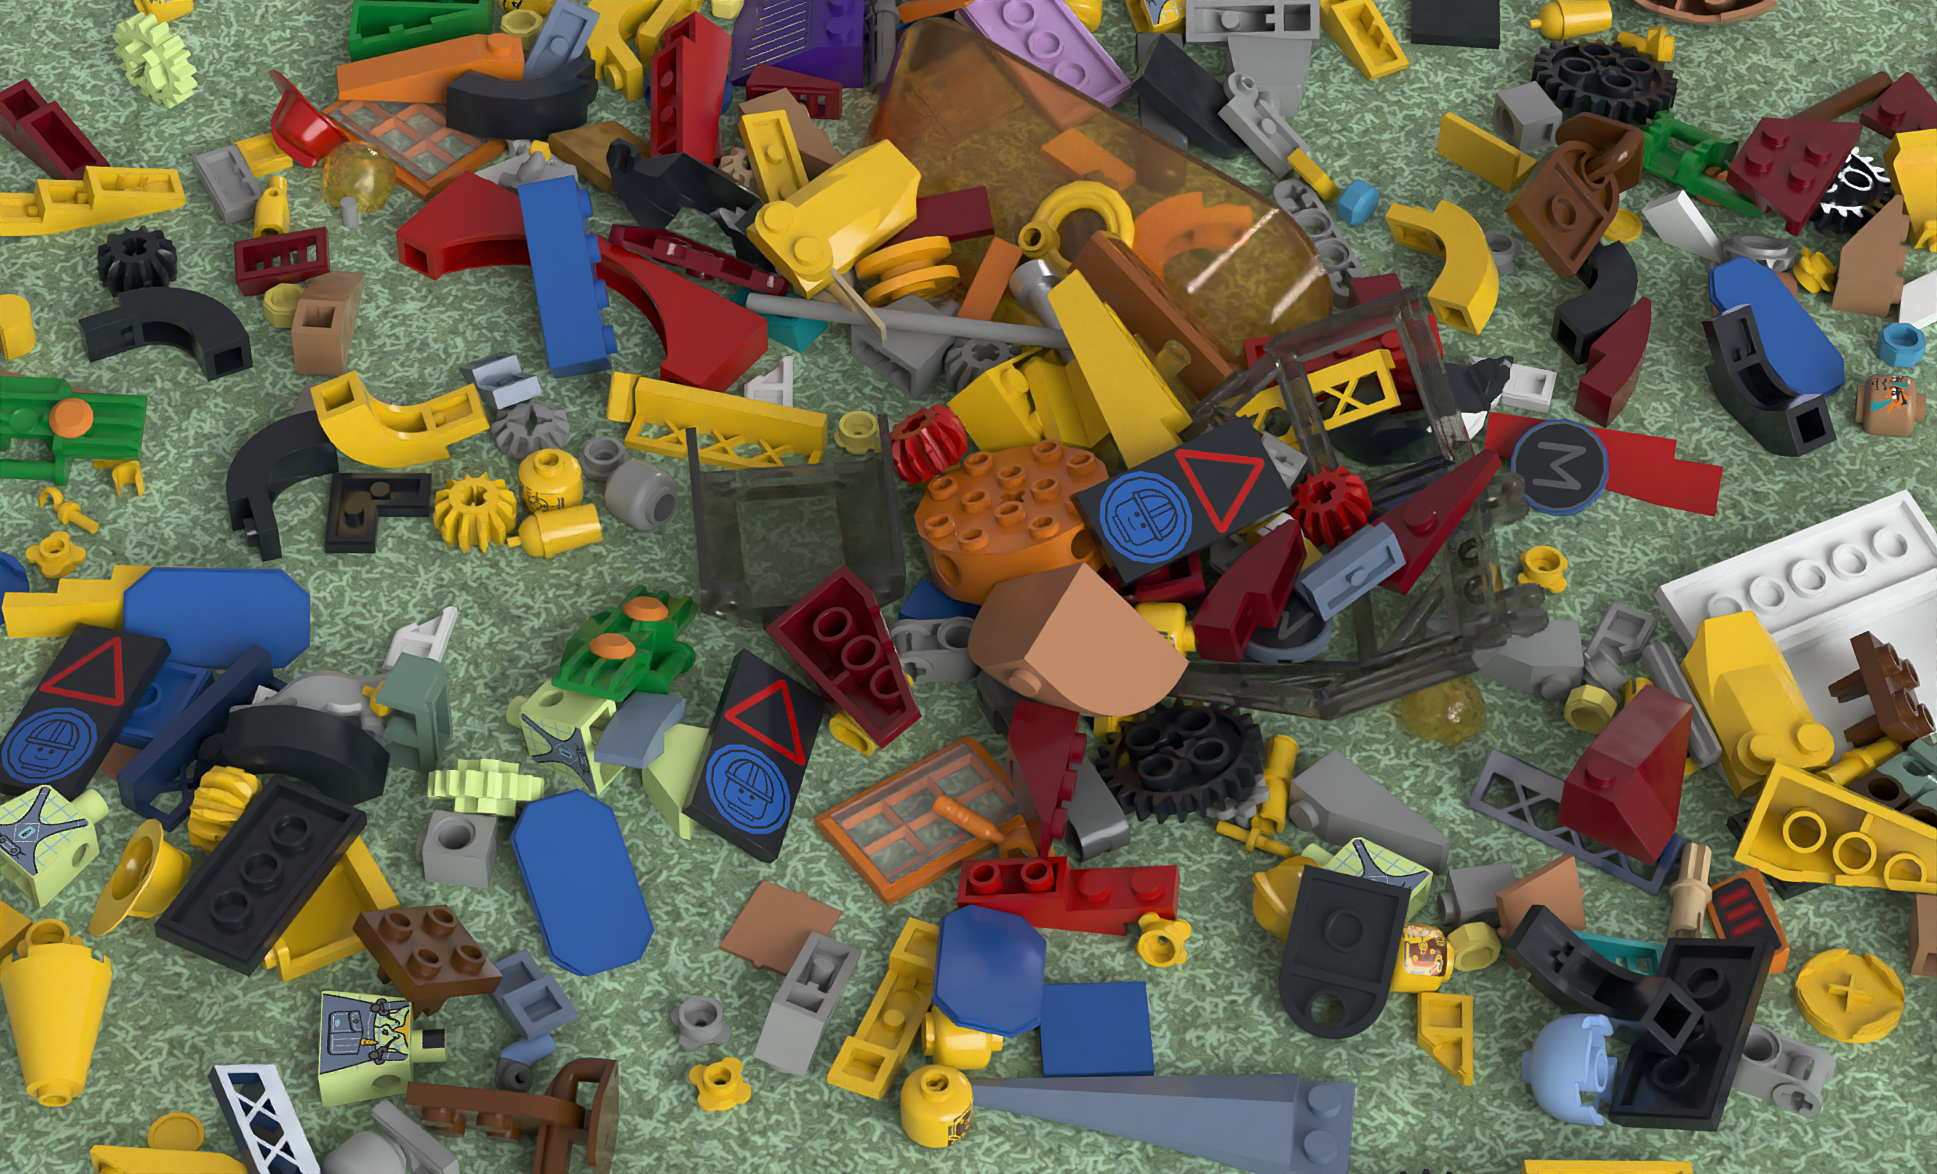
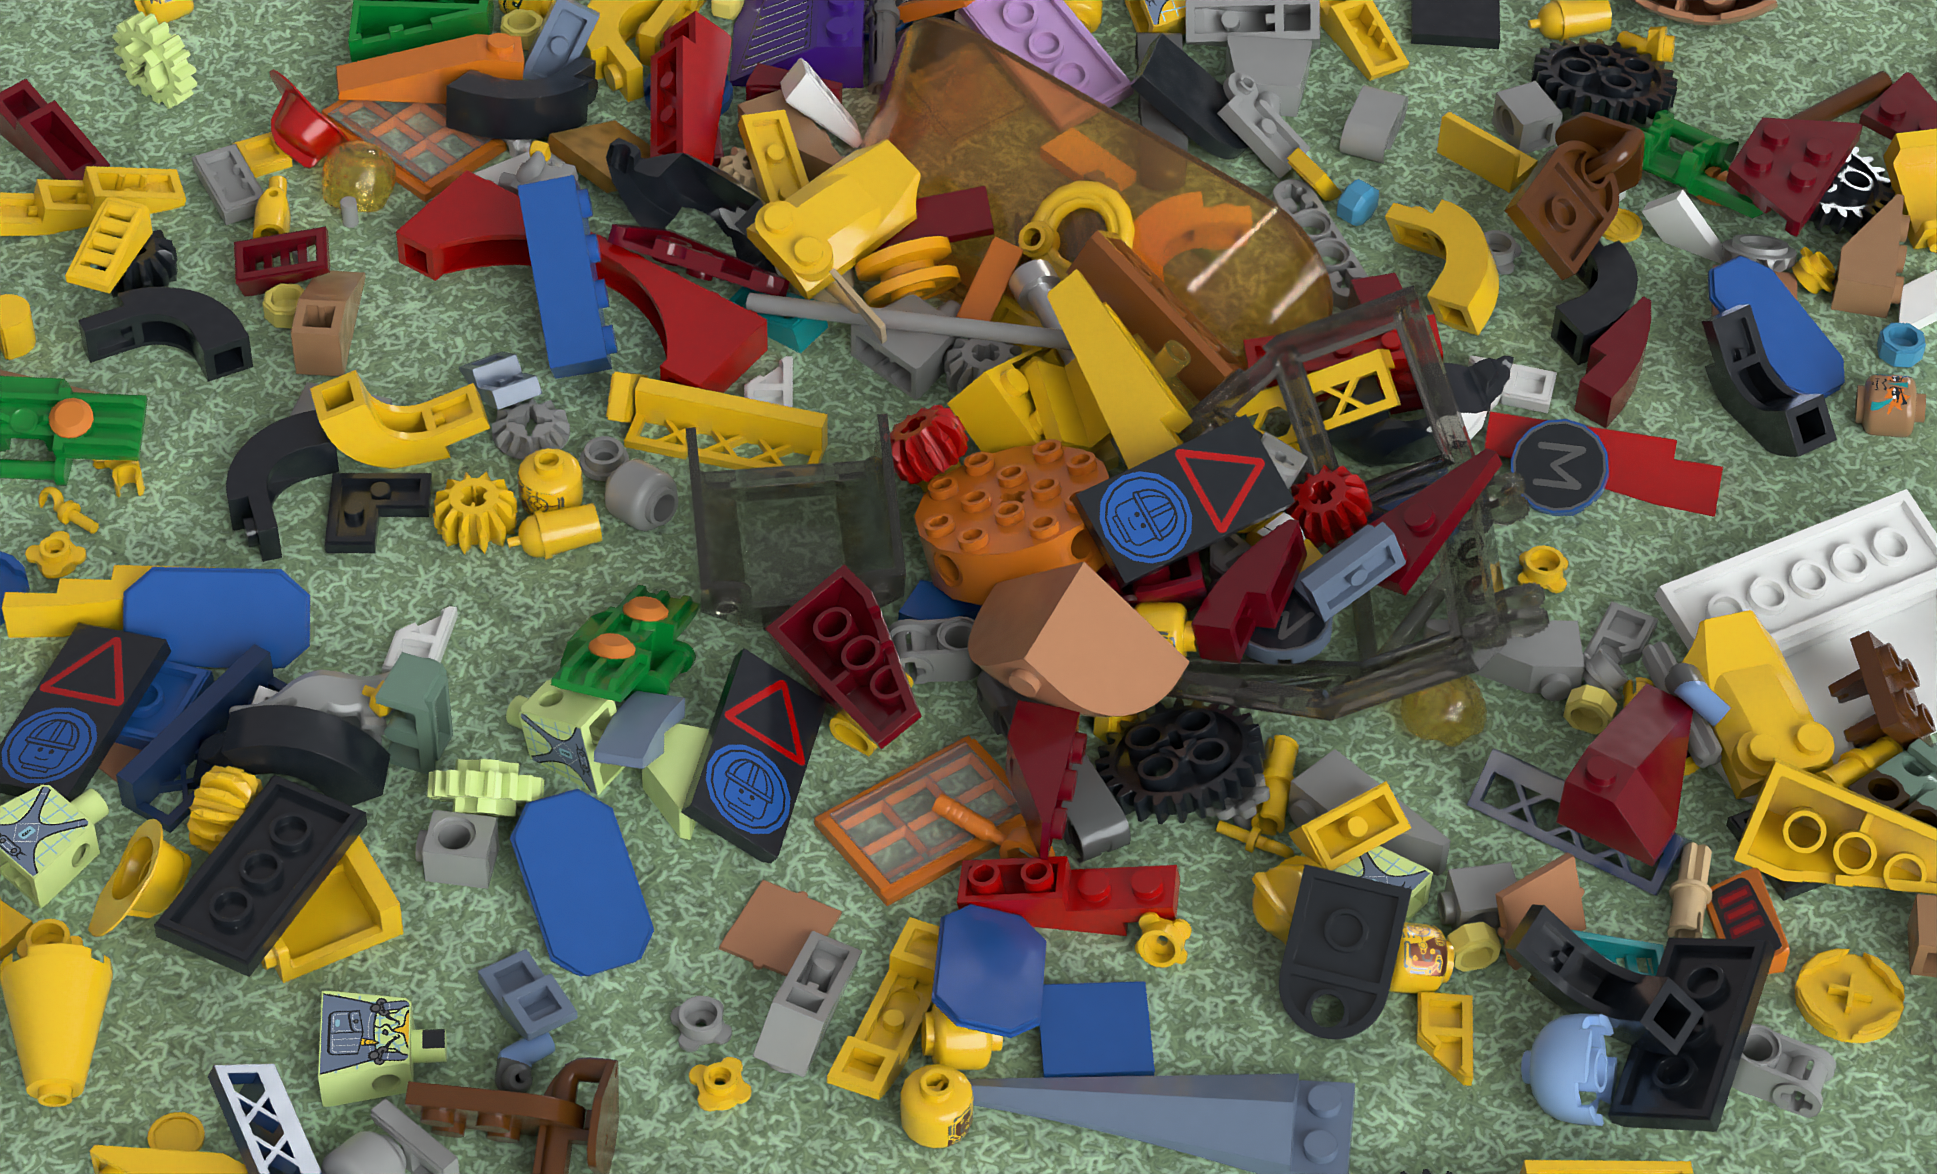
reddish brown plate [352,904,503,1020] -> none
light yellow plate [834,411,882,455] -> none
none -> yellow slope [65,196,153,294]
none -> white slope [780,58,863,148]
none -> yellow slope [1288,781,1411,871]
none -> light grey beam [1340,85,1408,164]
none -> medium blue arm [1665,663,1731,727]

